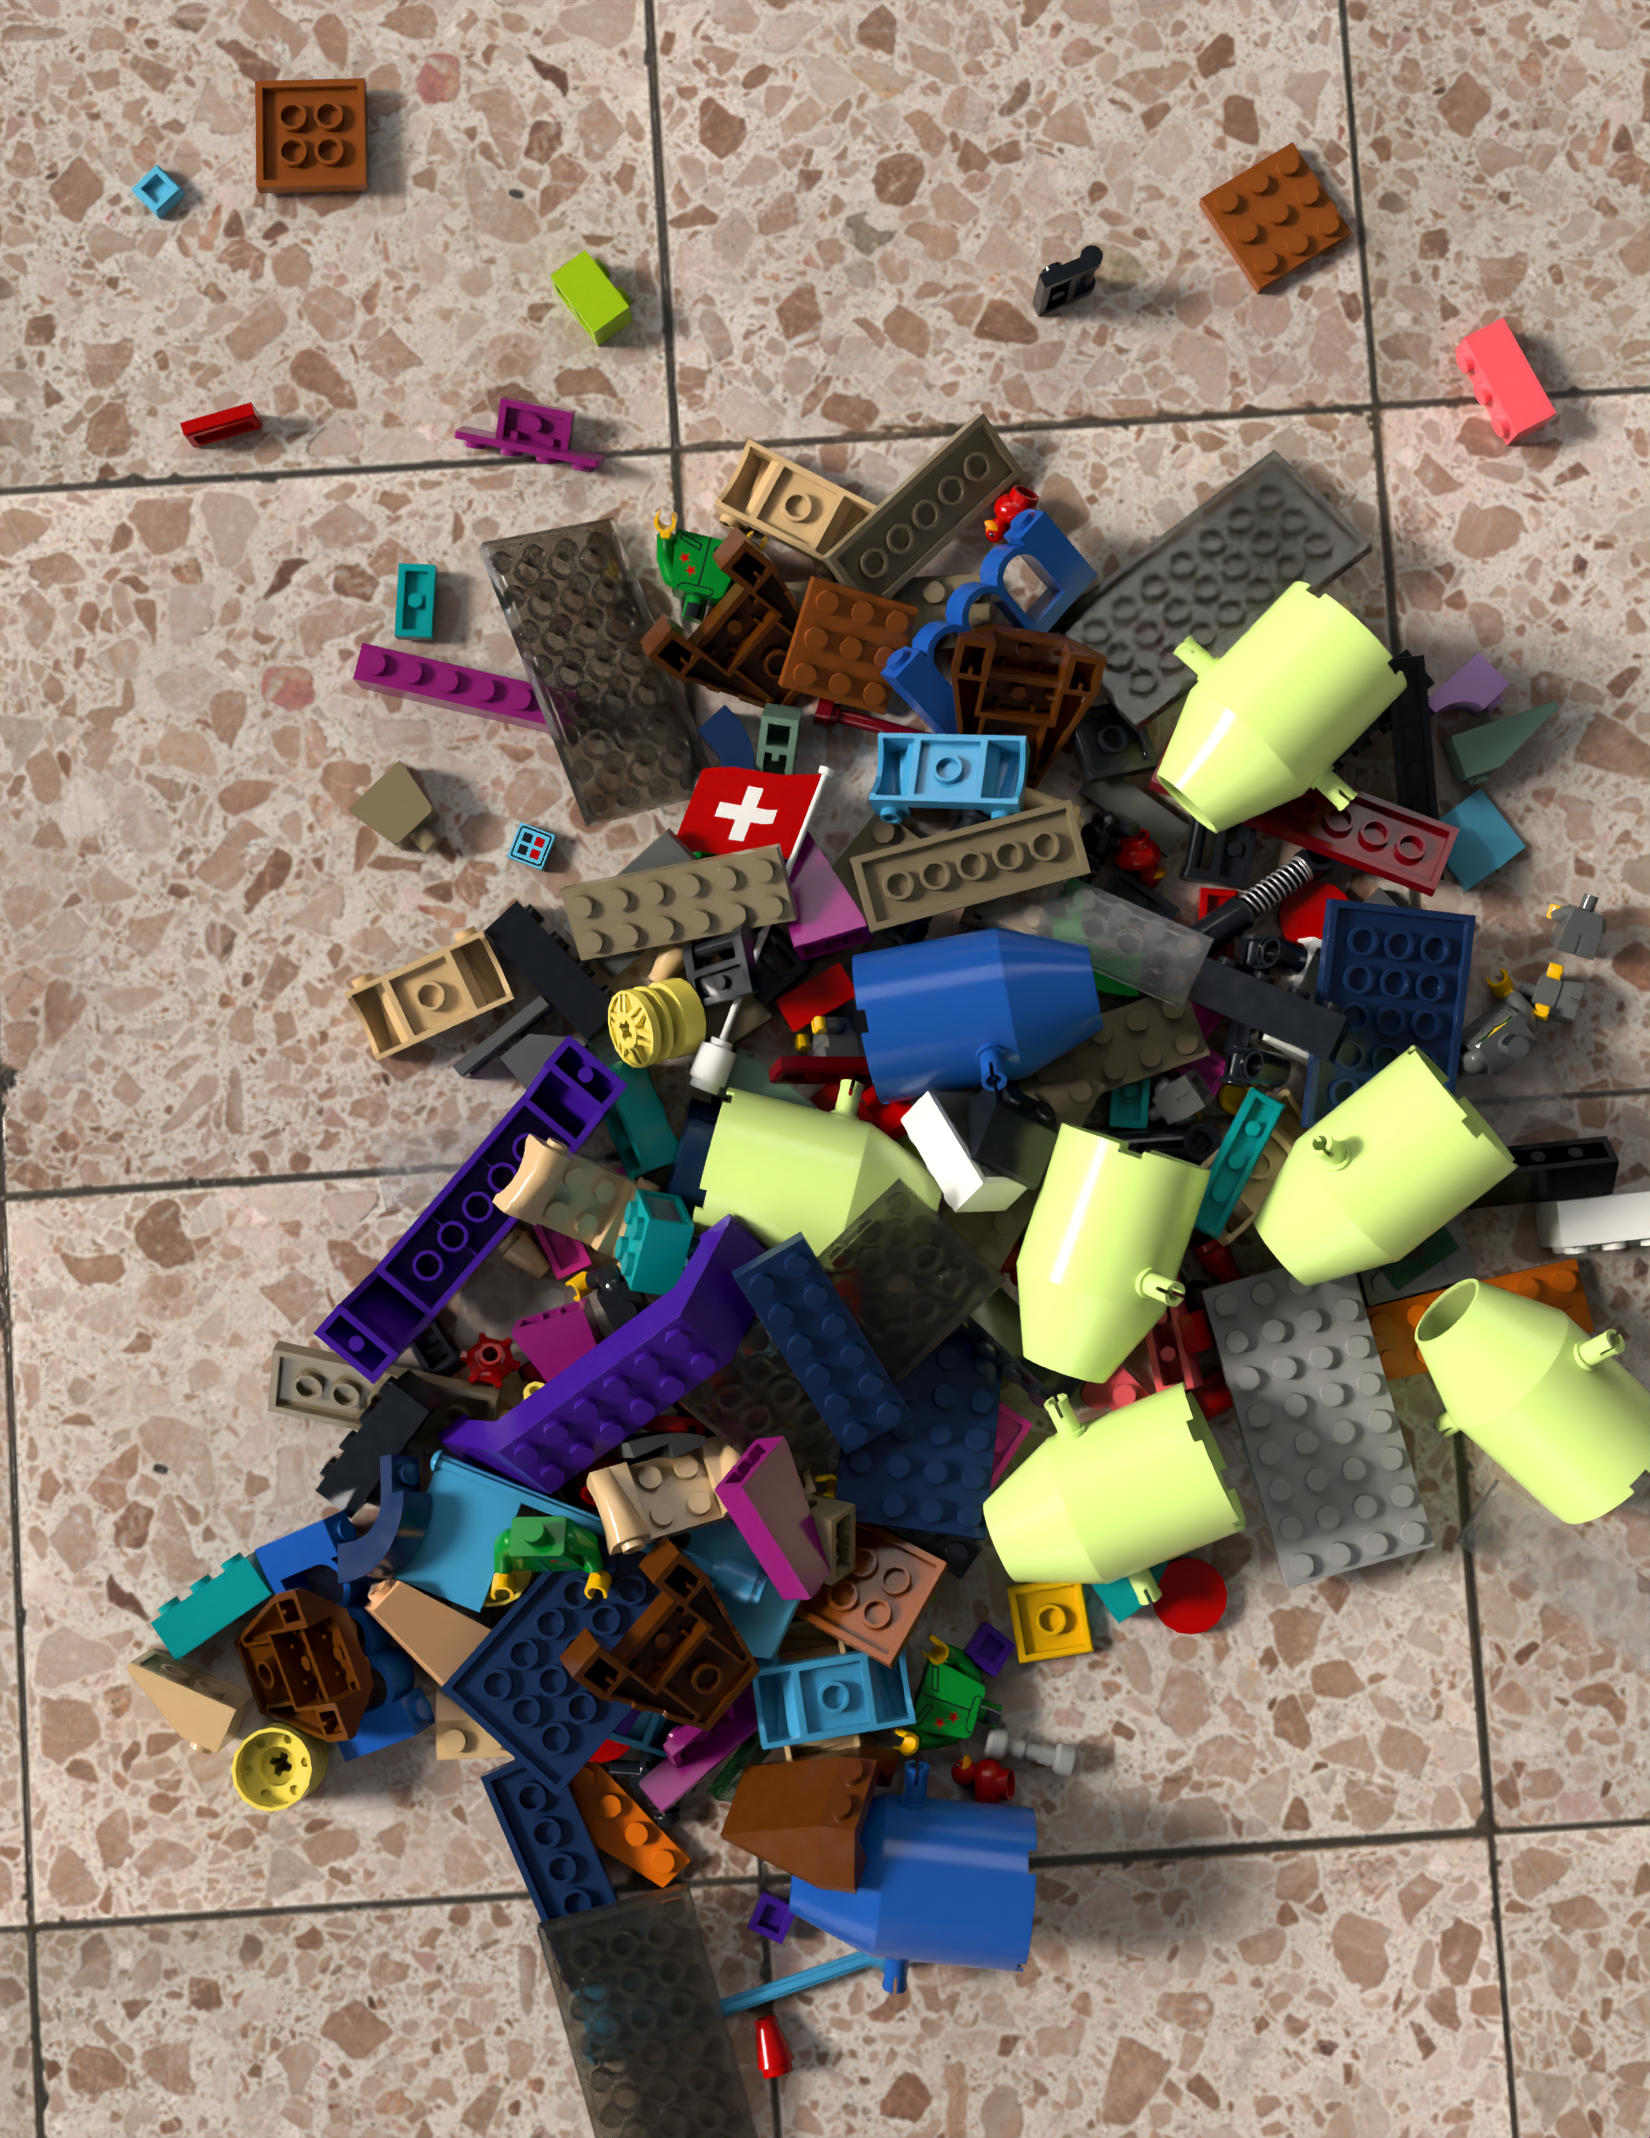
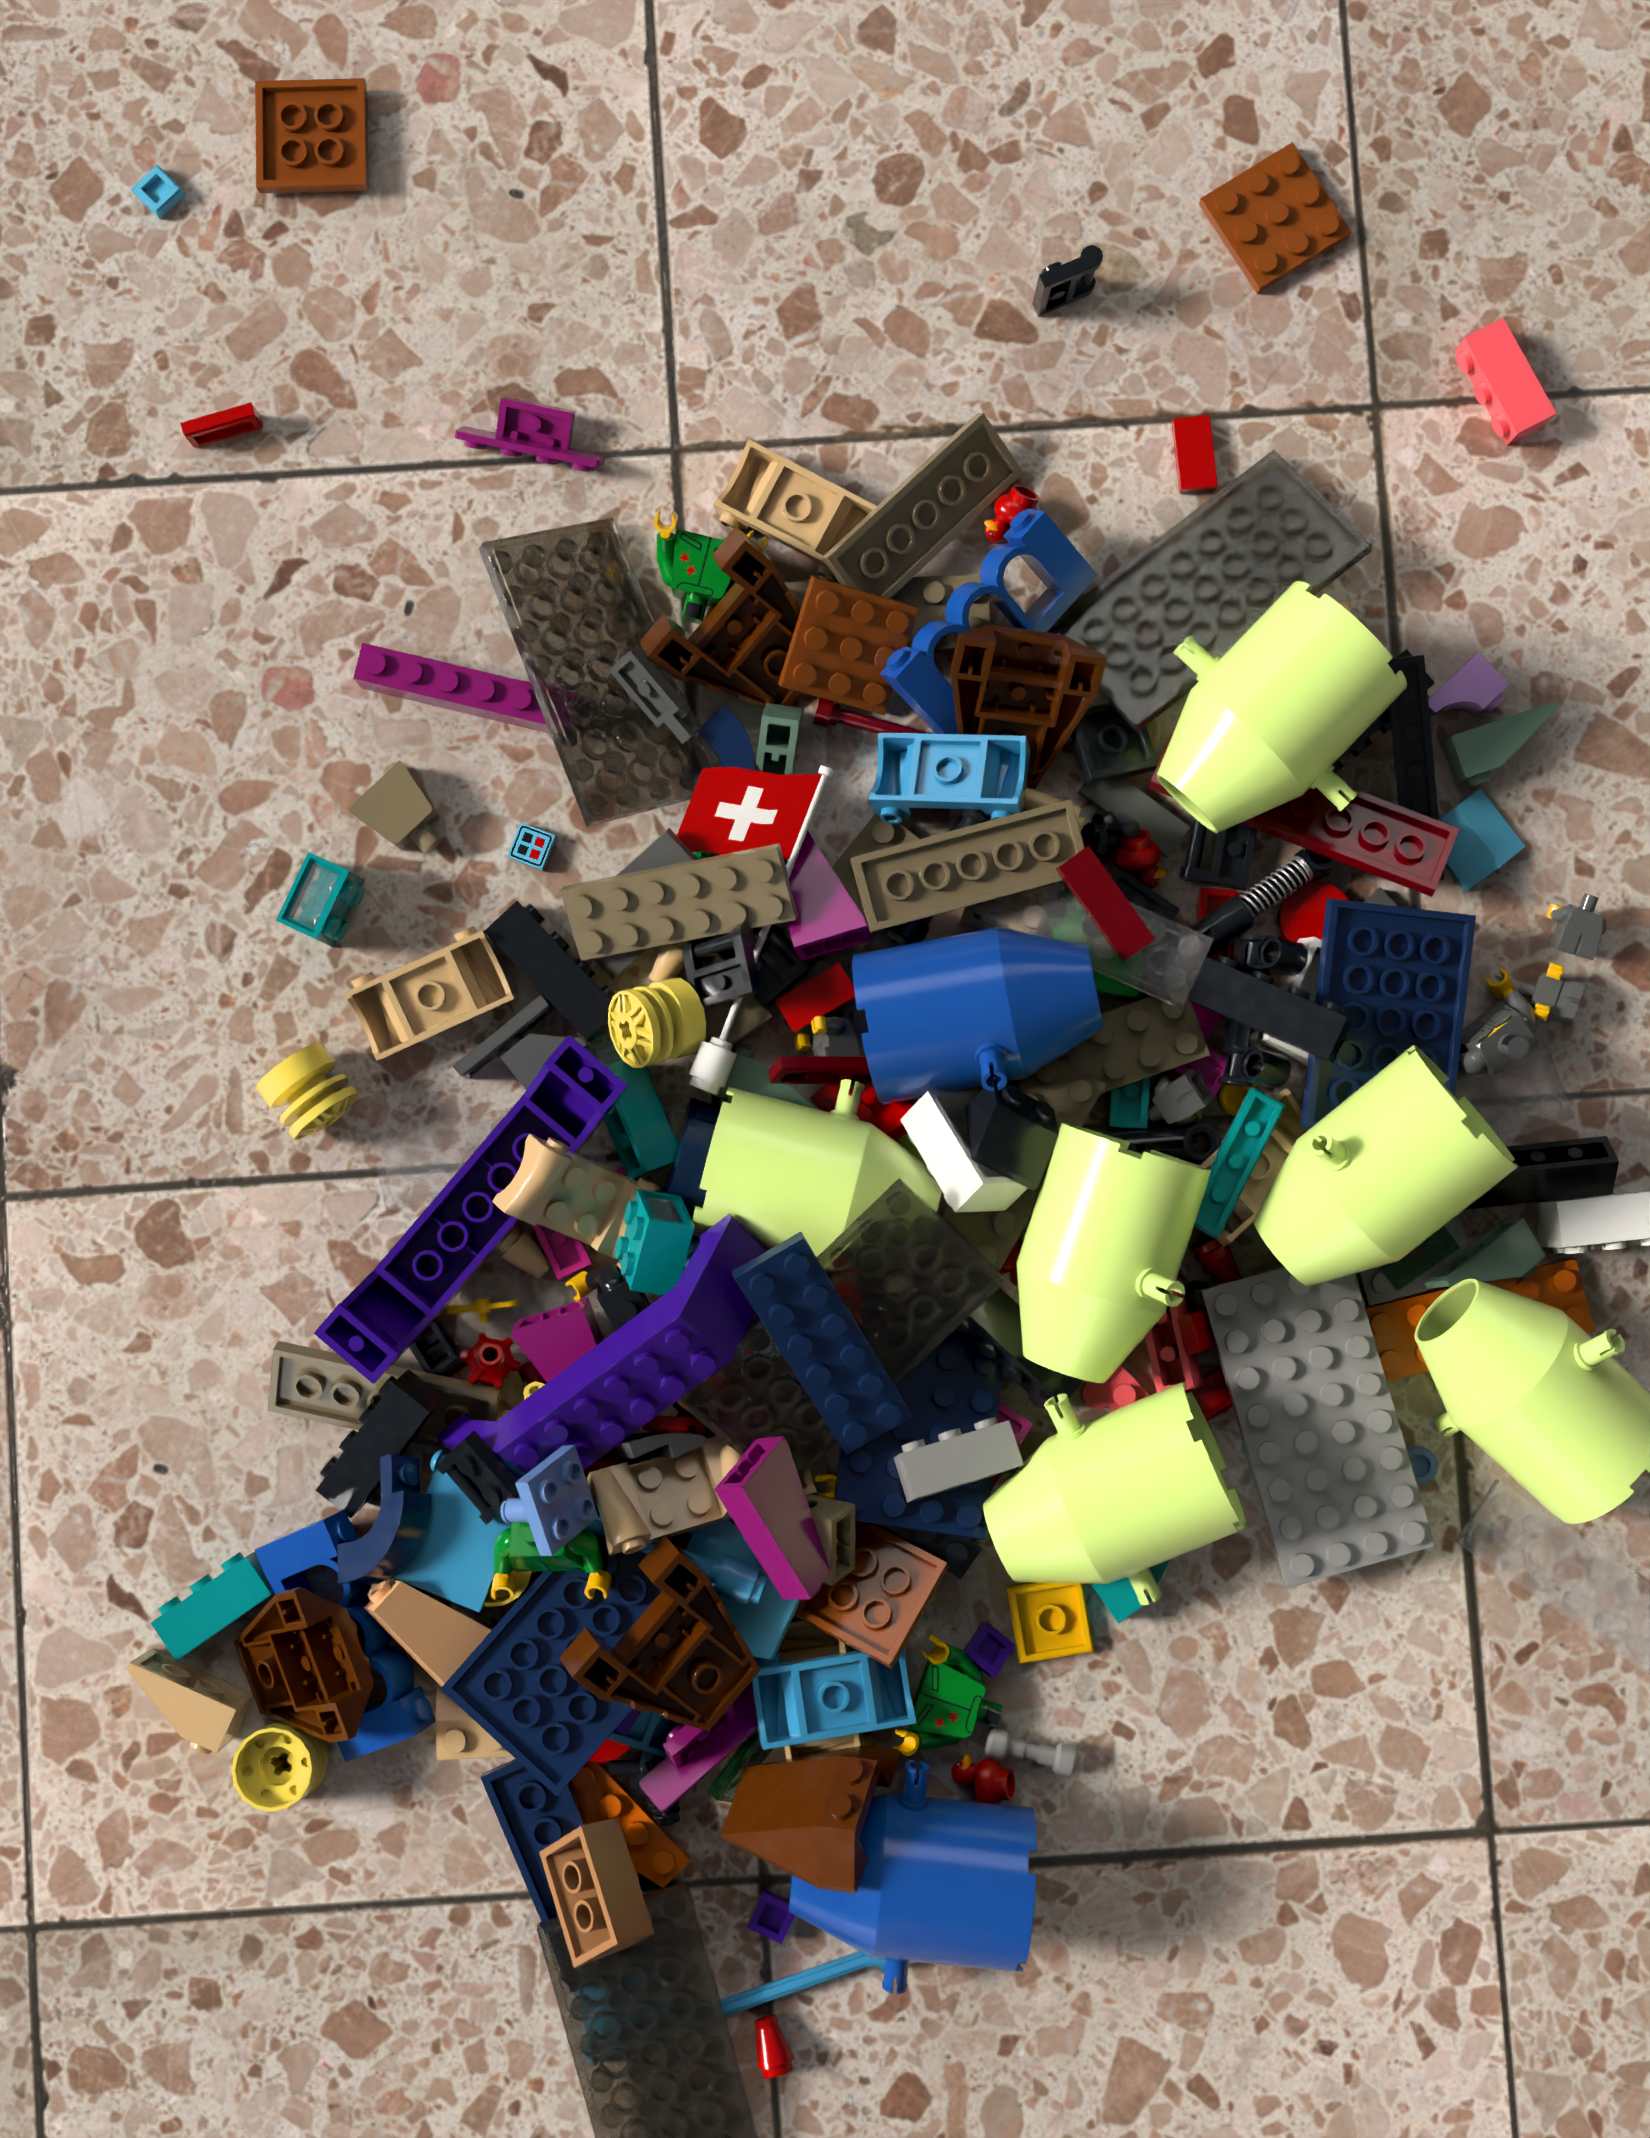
teal plate [394,563,438,641] -> none
lime brick [550,250,633,346] -> none
red tile [1151,1557,1227,1635] -> none
none -> light yellow wheel [256,1042,360,1140]
none -> teal piece [276,852,365,947]
none -> black plate [435,1430,520,1525]
none -> yellow piece [446,1298,519,1323]
none -> medium blue plate [500,1445,598,1556]
none -> medium nougat slope [539,1817,655,1968]
none -> dark grey hinge [610,645,702,744]
none -> light grey brick [894,1417,1024,1503]
none -> dark red tile [1056,845,1155,962]
none -> red tile [1171,415,1218,494]
none -> medium blue tile [1407,1445,1438,1485]
none -> sand green slope [1424,1218,1546,1289]

